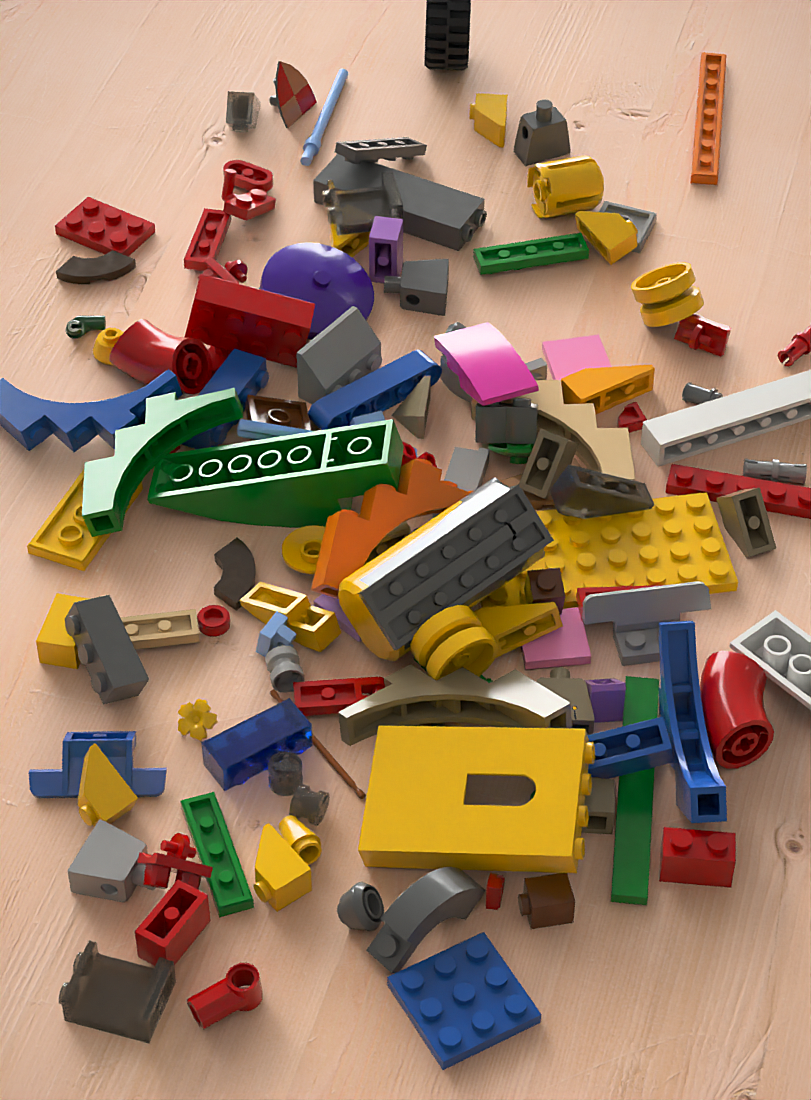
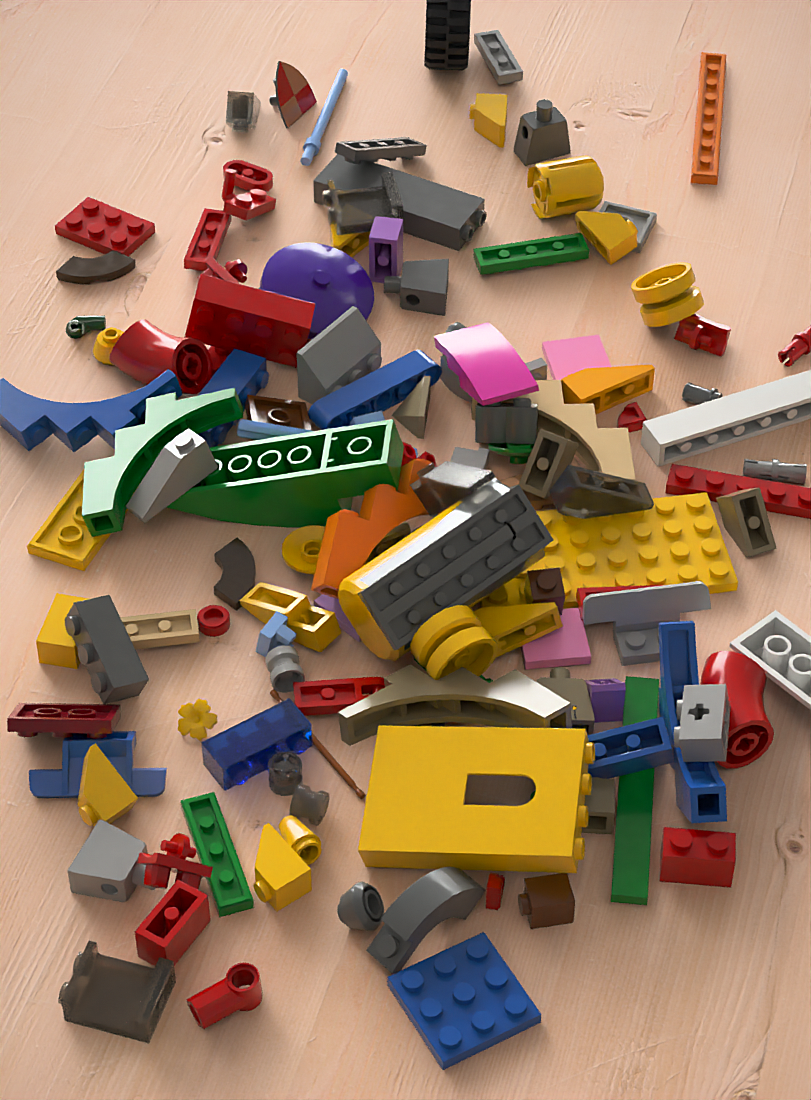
none -> dark red plate [7,703,121,739]
none -> light grey slope [126,428,218,523]
none -> clear smoke slope [410,461,496,517]
none -> light grey plate [474,30,523,85]
none -> light grey brick [674,684,731,762]

